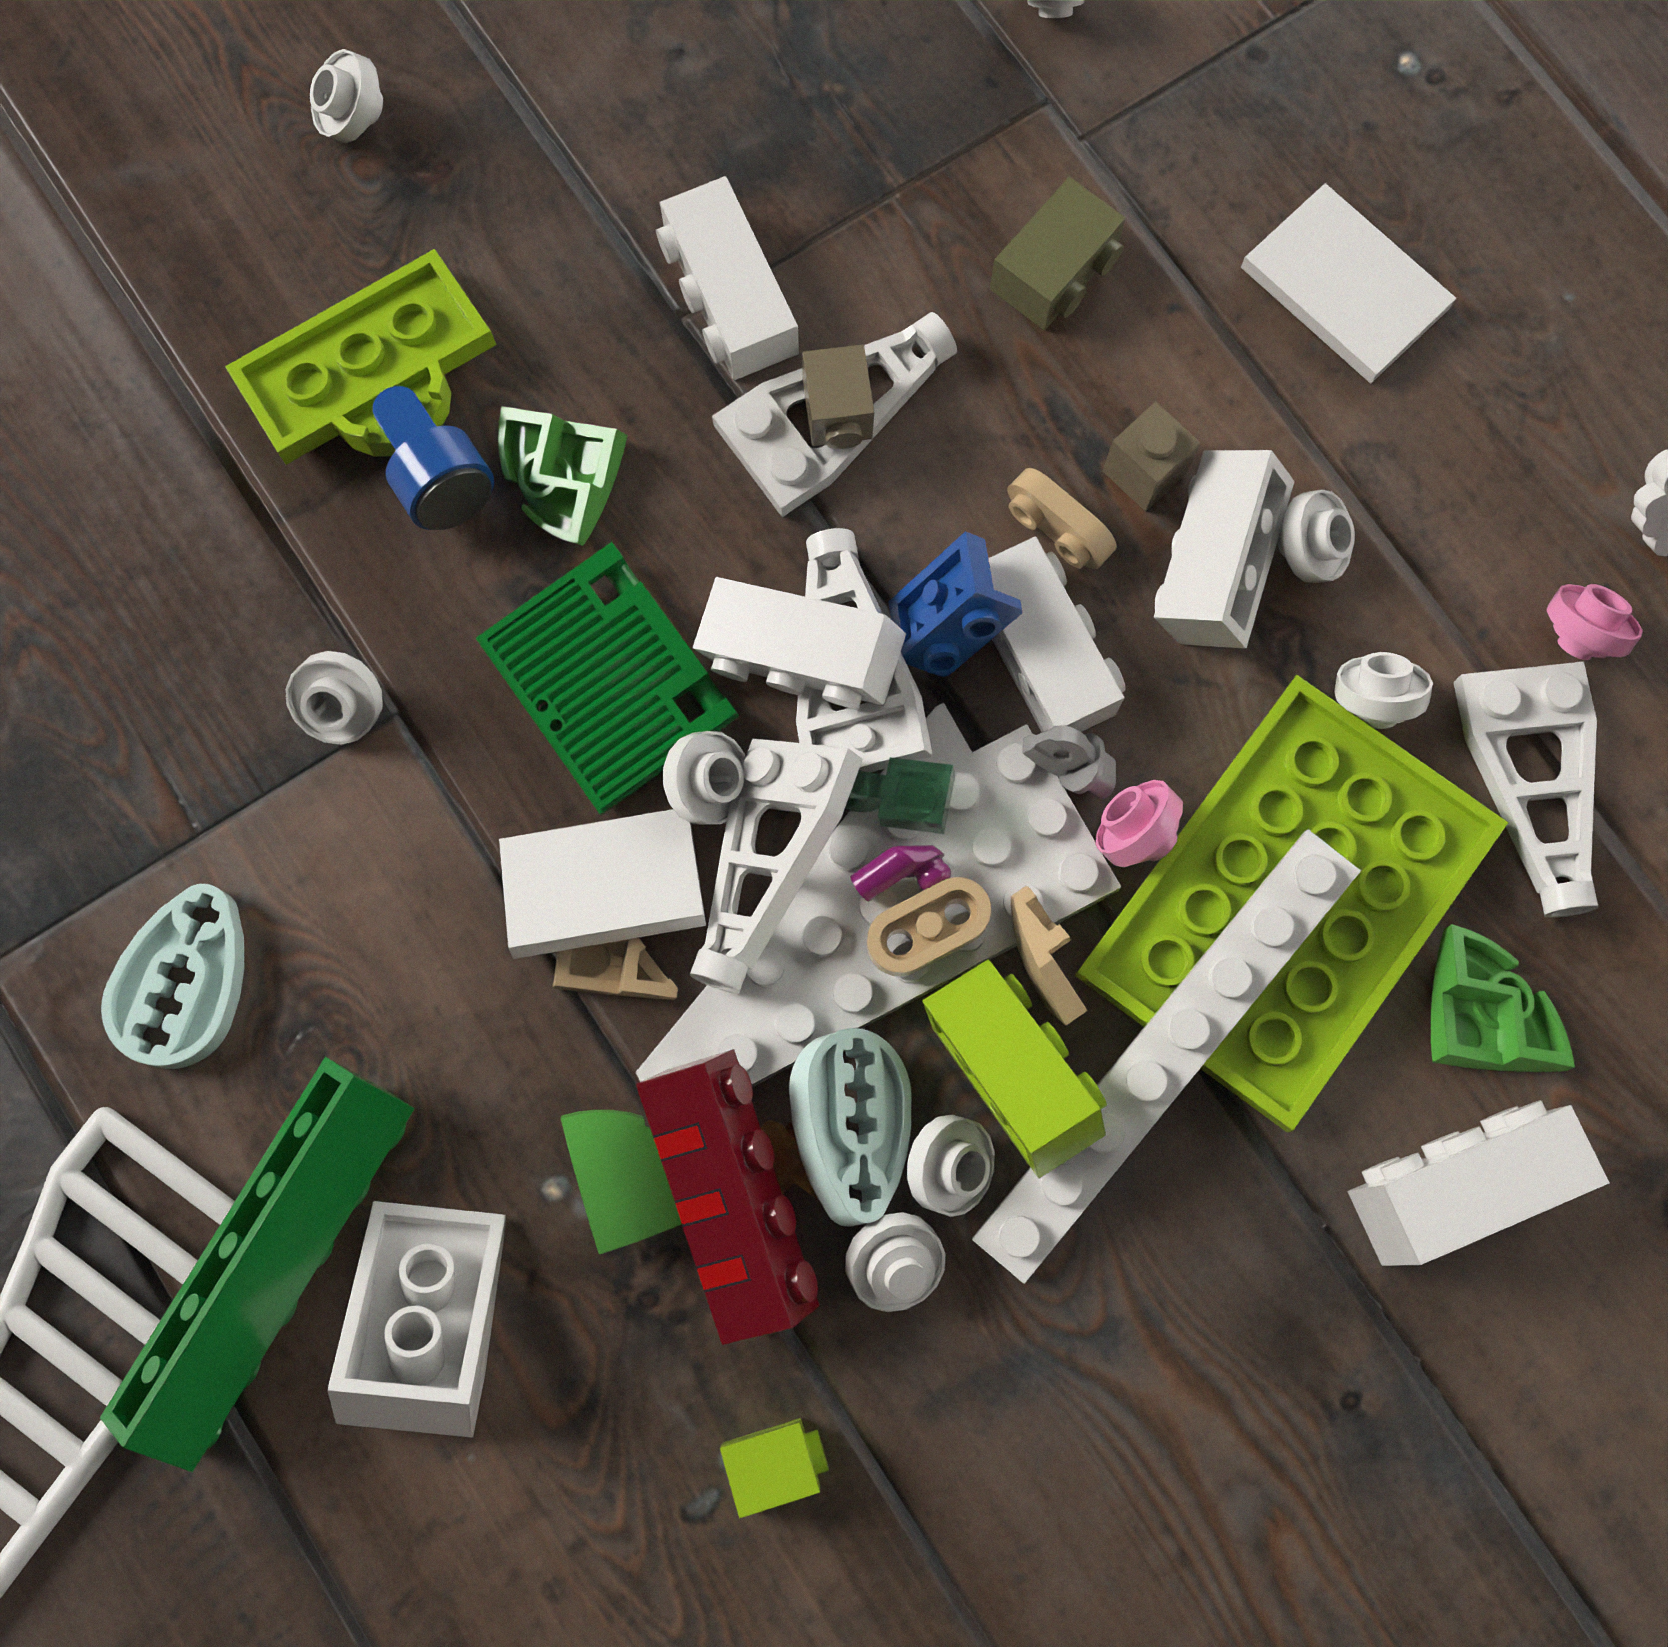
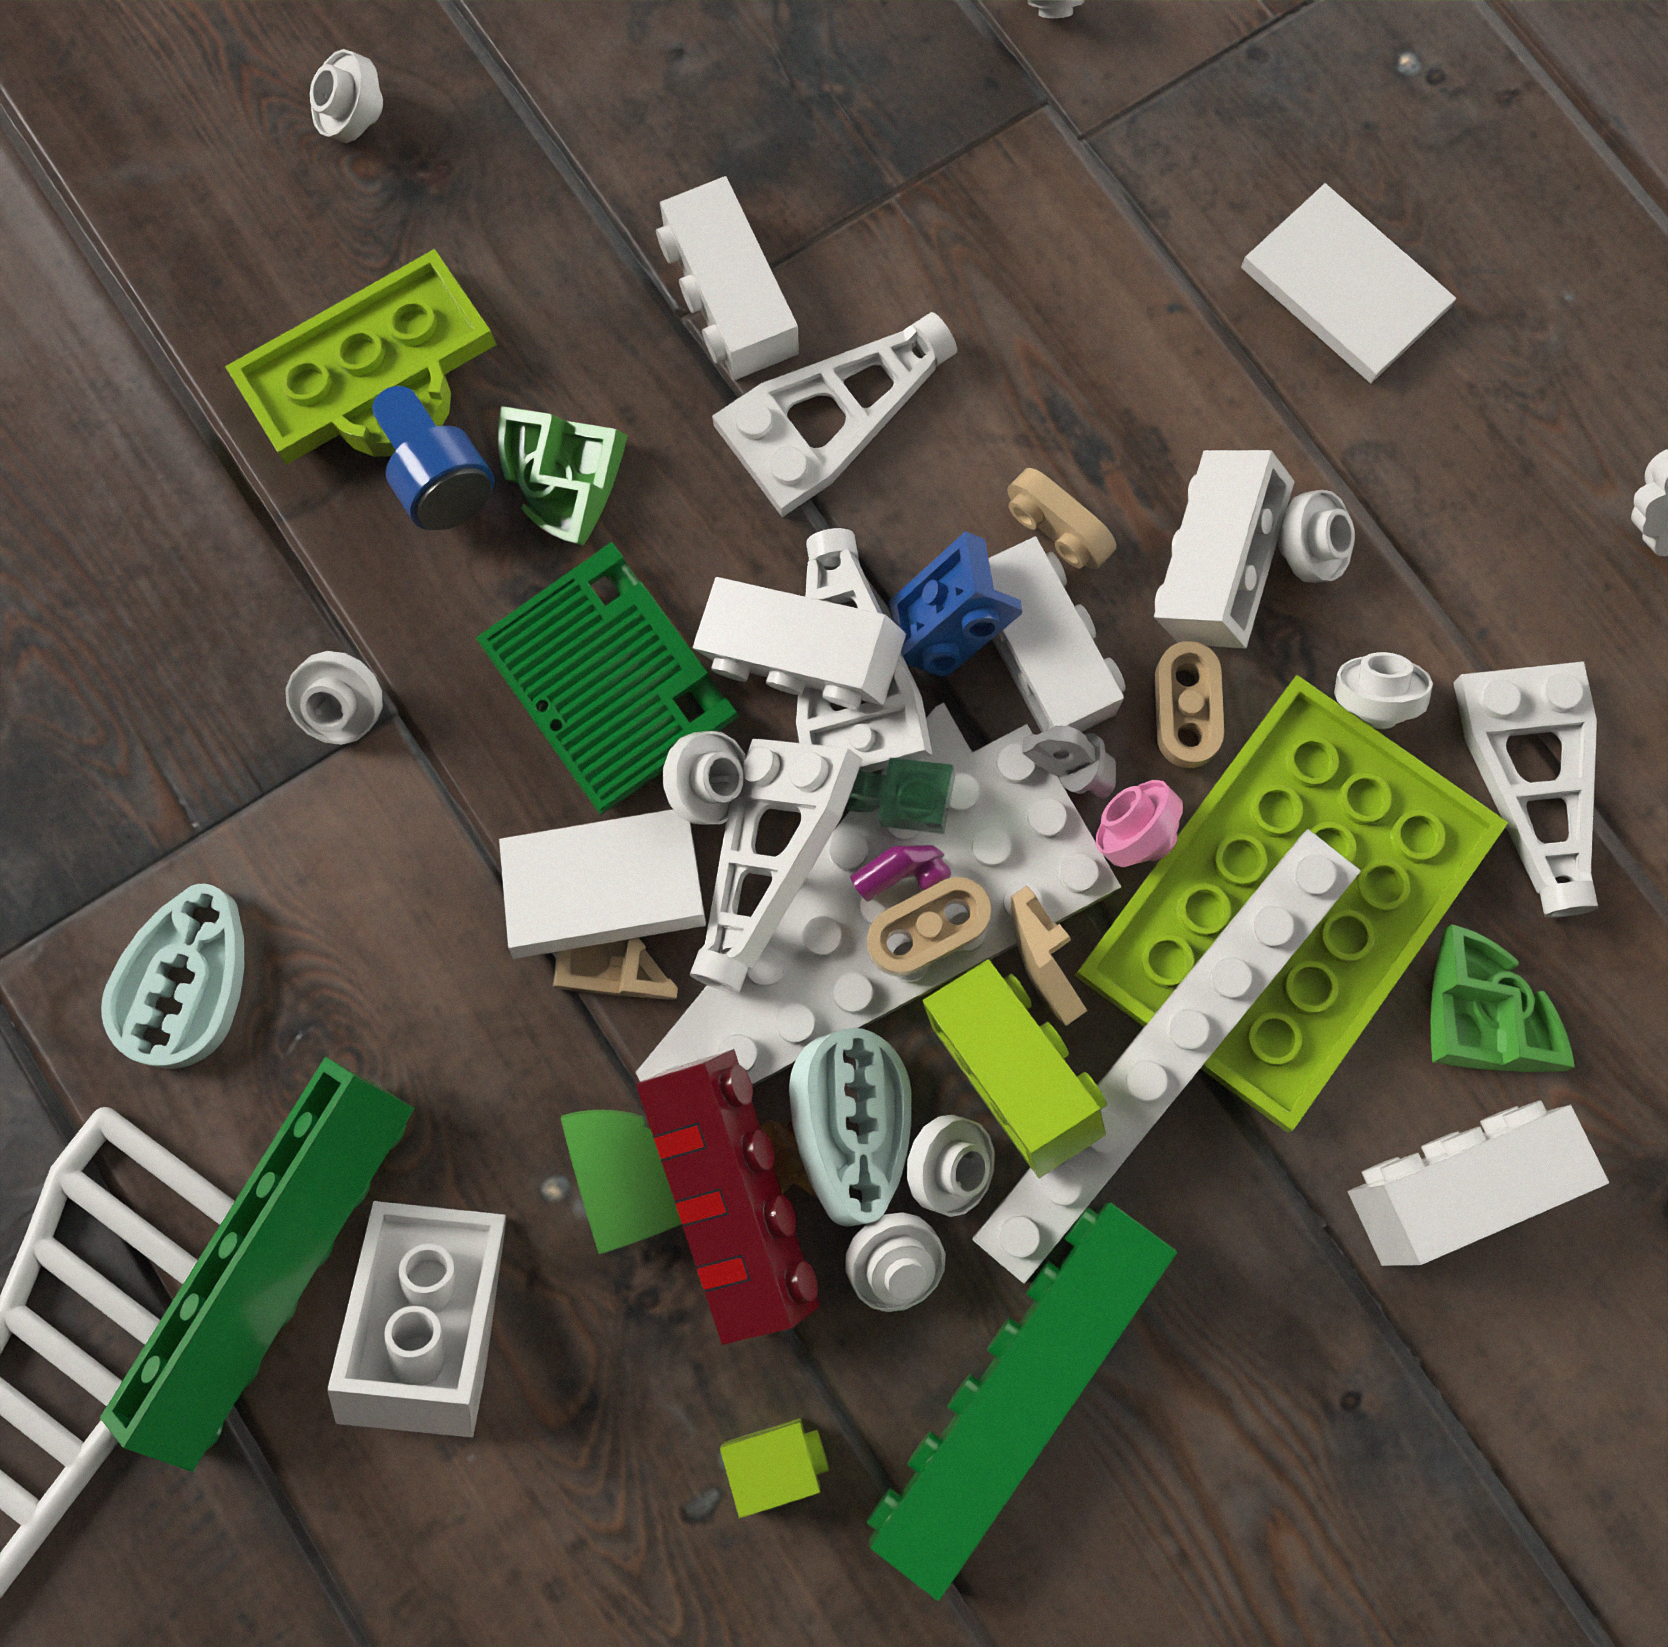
dark tan brick [802,344,874,449] -> none
olive brick [990,176,1126,331] -> none
dark tan brick [1103,401,1201,512] -> none
bright pink plate [1547,584,1643,660] -> none
none -> green brick [866,1202,1177,1602]
none -> tan plate [1155,641,1224,768]

